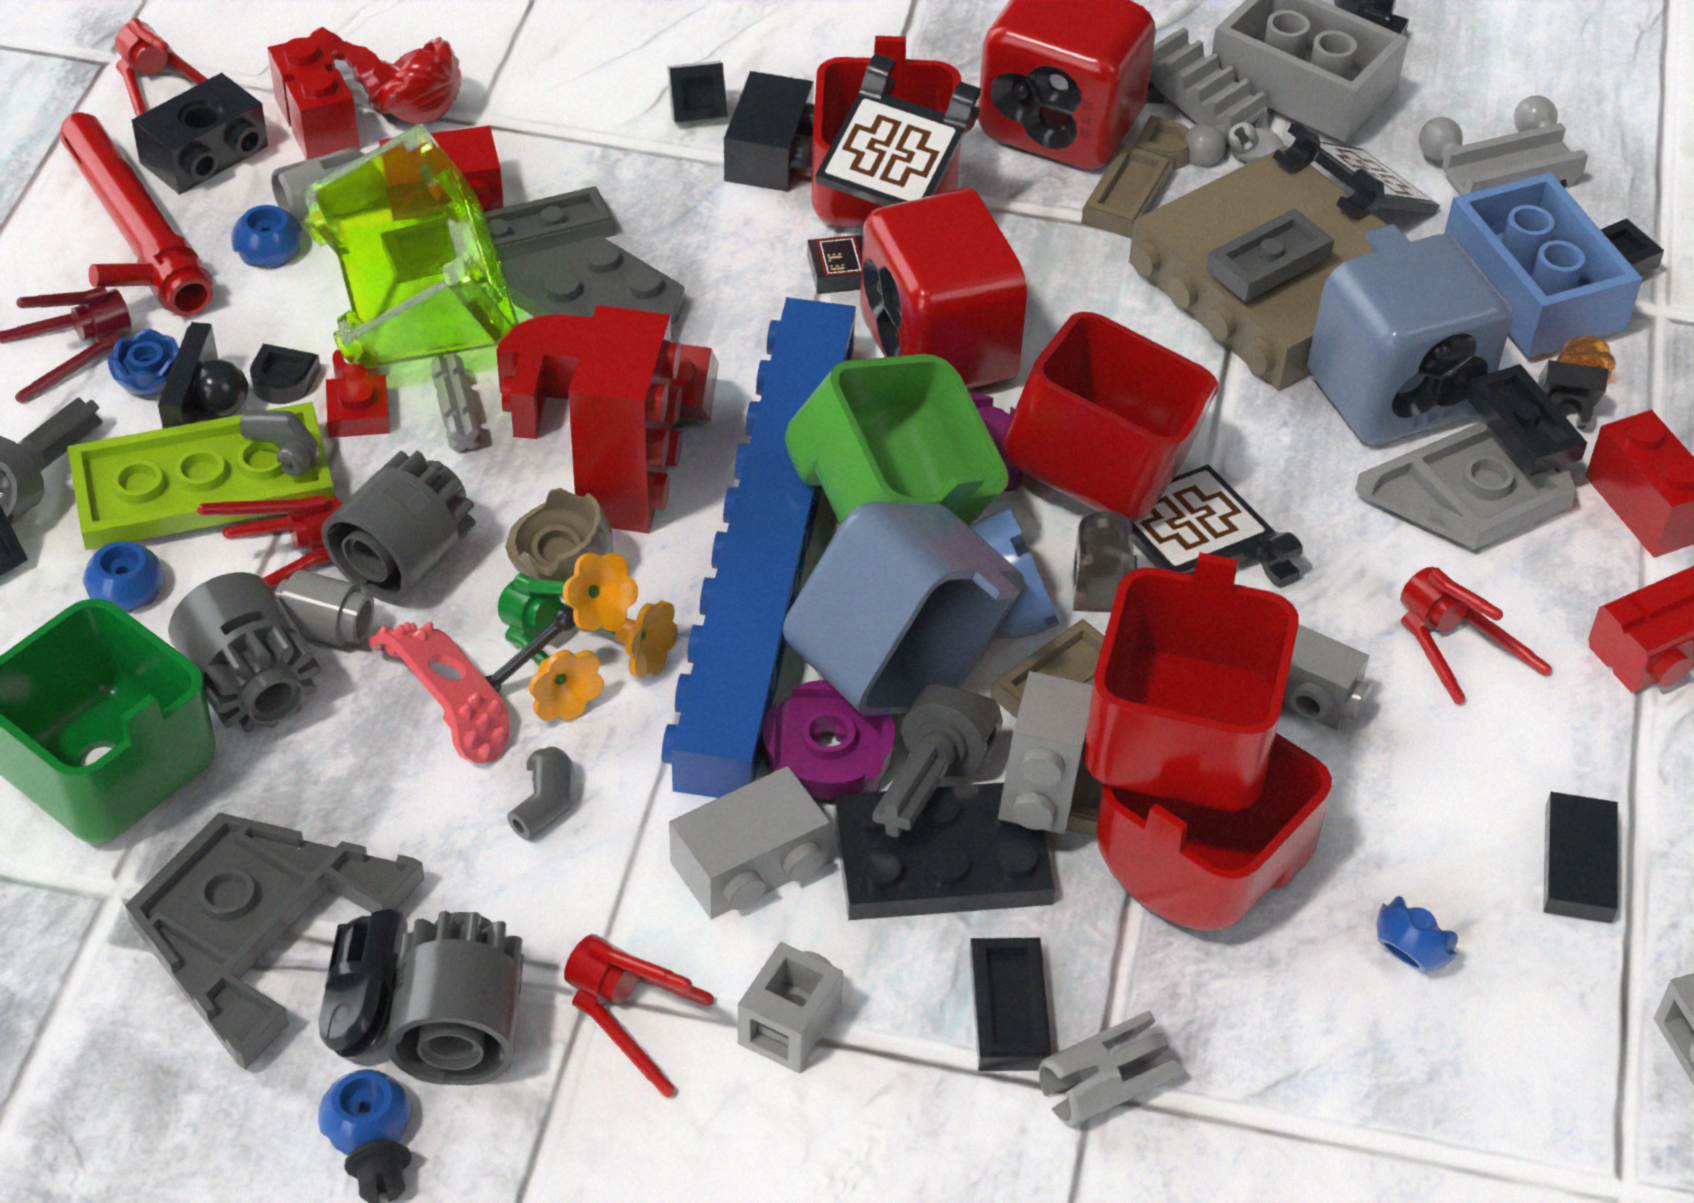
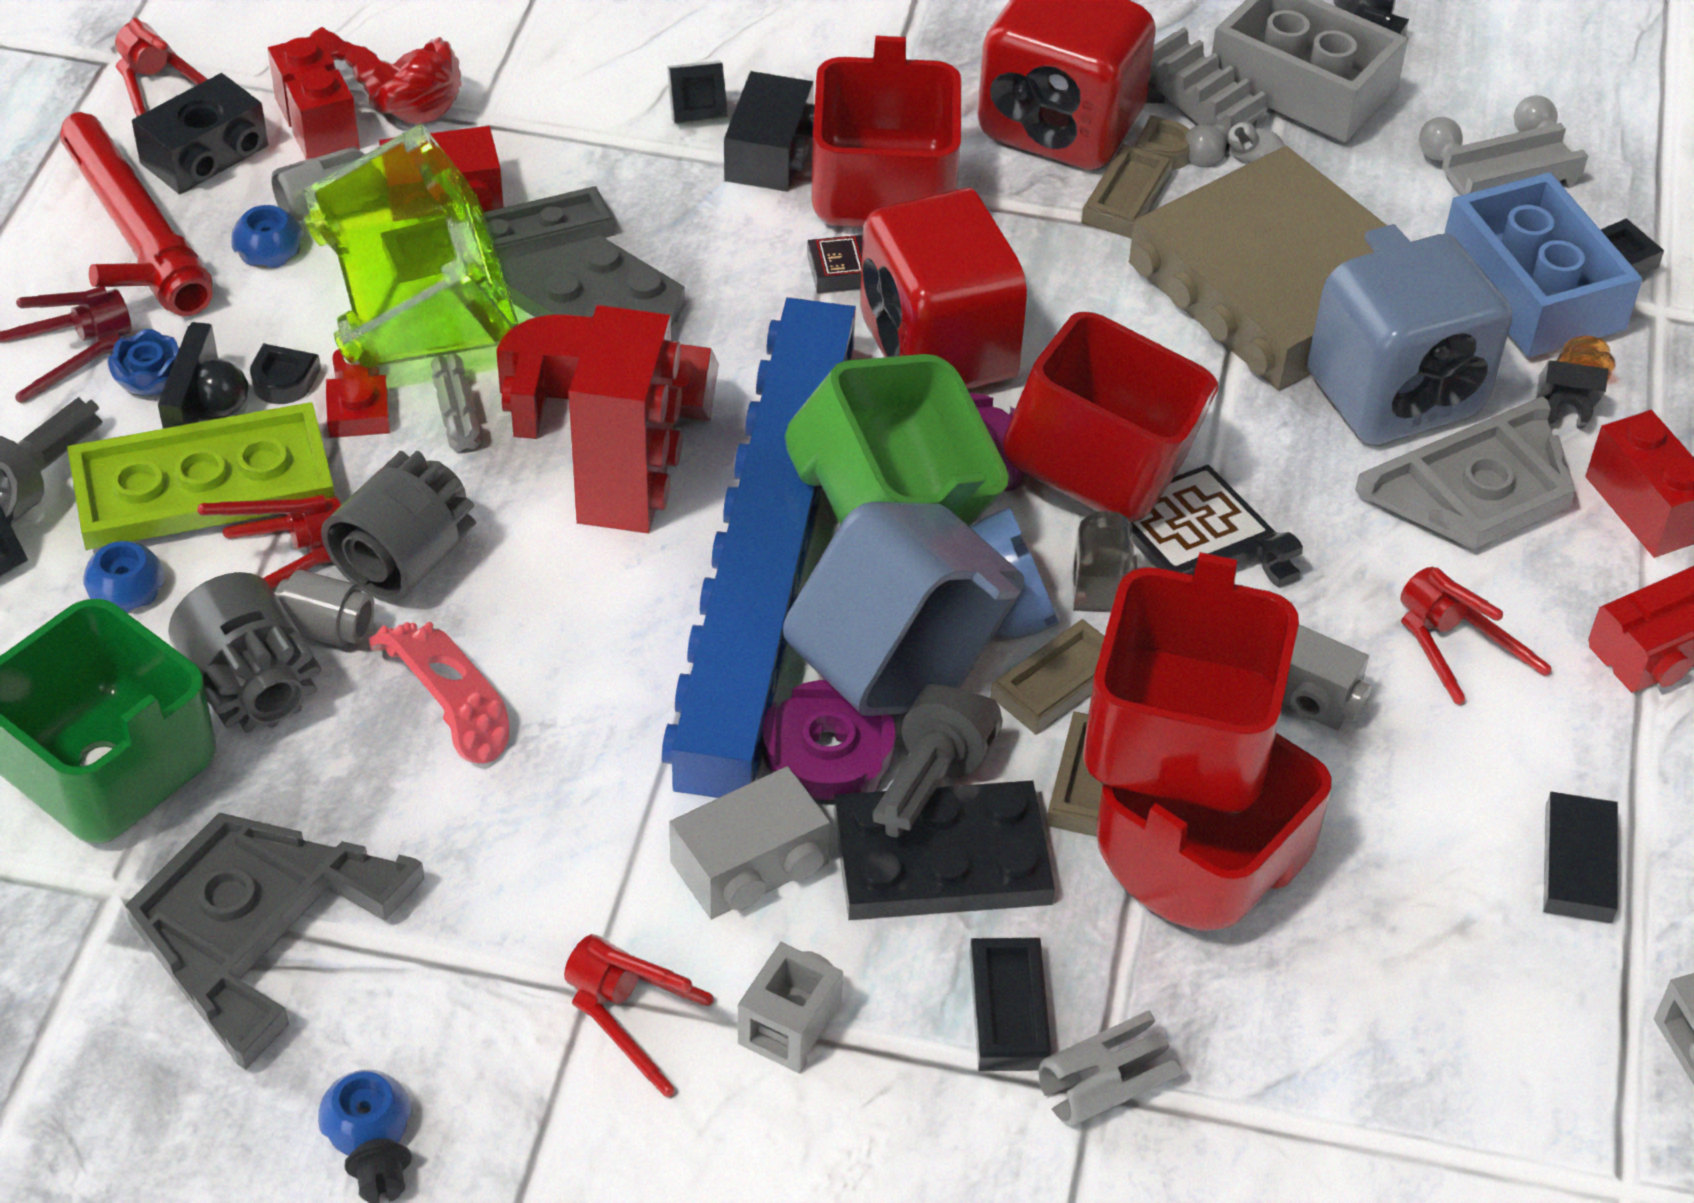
dark grey arm [240,410,319,476] -> none
black arm [319,909,408,1059] -> none
dark grey gear [387,911,524,1085] -> none
black hinge [484,606,577,693] -> none
light orange plant [497,553,678,721] -> none
dark tan hair [505,488,613,582] -> none
dark grey arm [507,747,574,840] -> none
flag [815,53,981,206] -> none
light grey brick [998,671,1093,835] -> none
dark grey plate [1206,208,1335,302] -> none
black flag [1273,122,1440,220] -> none
blue plate [1376,896,1458,972] -> none
black plate [1465,364,1588,476] -> none

